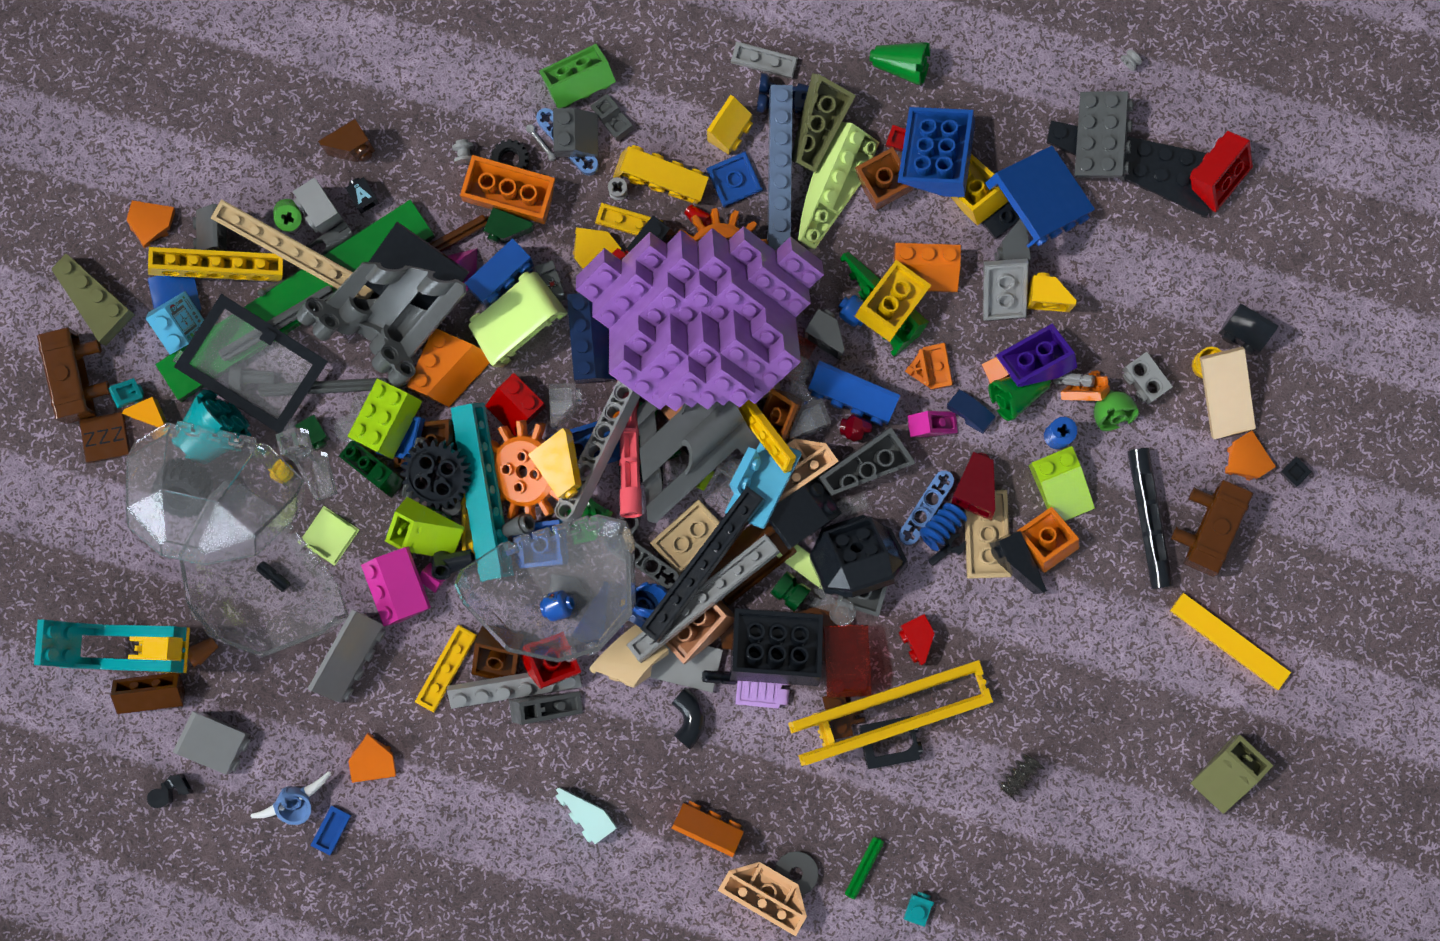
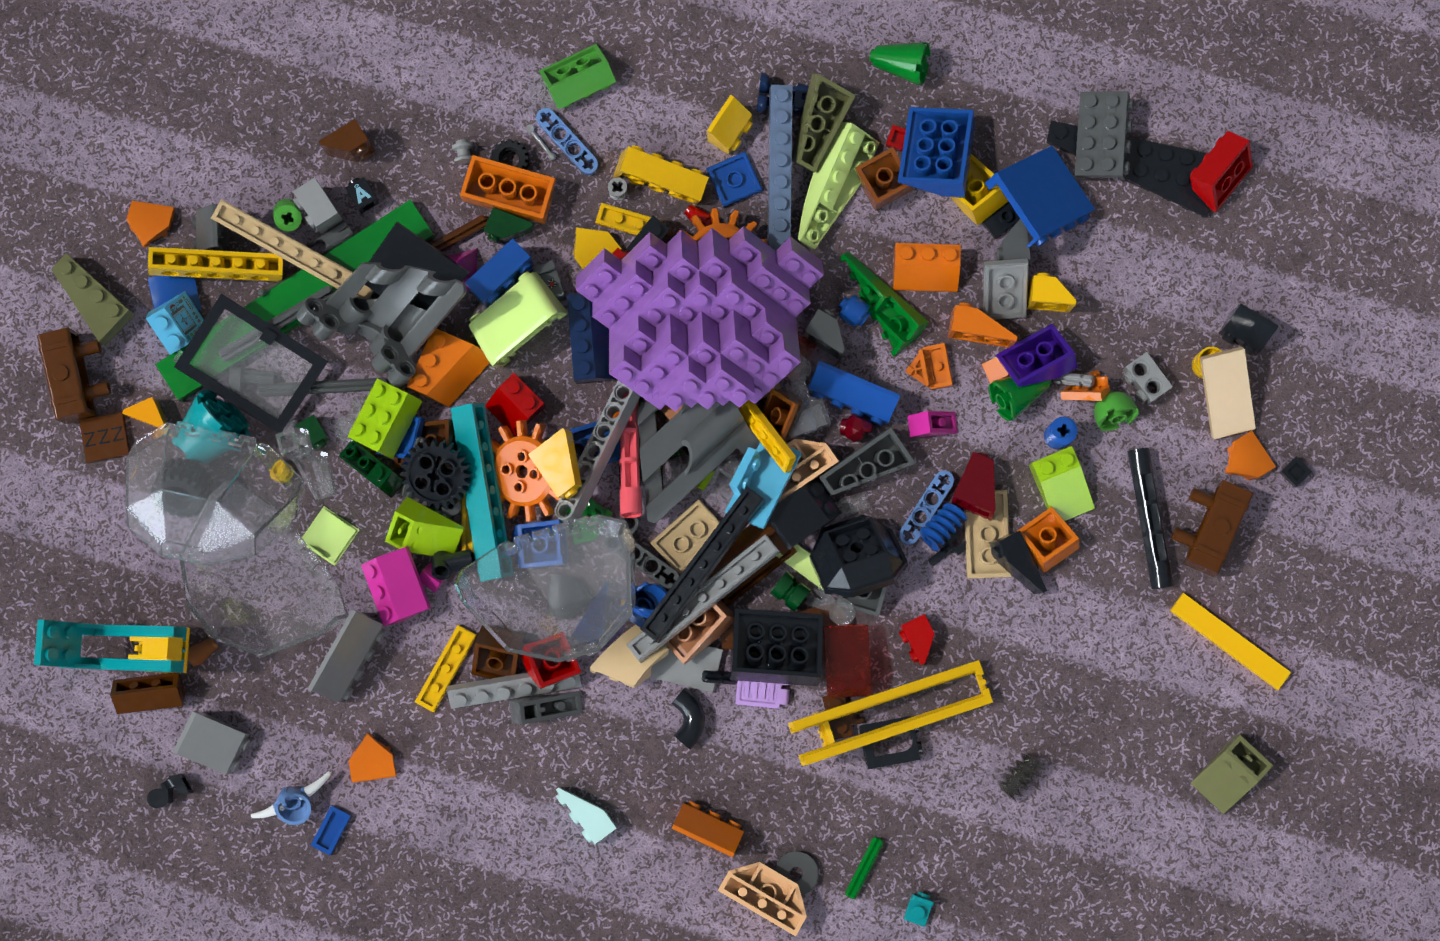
teal bracket [108,378,144,409] -> none
black piece [256,561,291,592] -> none
dark grey cone [502,513,535,537] -> none
blue head [540,590,575,622] -> none
clear slope [549,383,583,433] -> none
dark grey slope [553,108,598,157] -> none
dark grey slope [590,94,635,142] -> none
light grey tile [731,41,798,79] -> none
yellow slope [855,260,931,342] -> none
dark blue slope [947,389,996,434] -> none
light grey bush [1121,49,1142,71] -> none
none -> orange slope [947,303,1017,348]

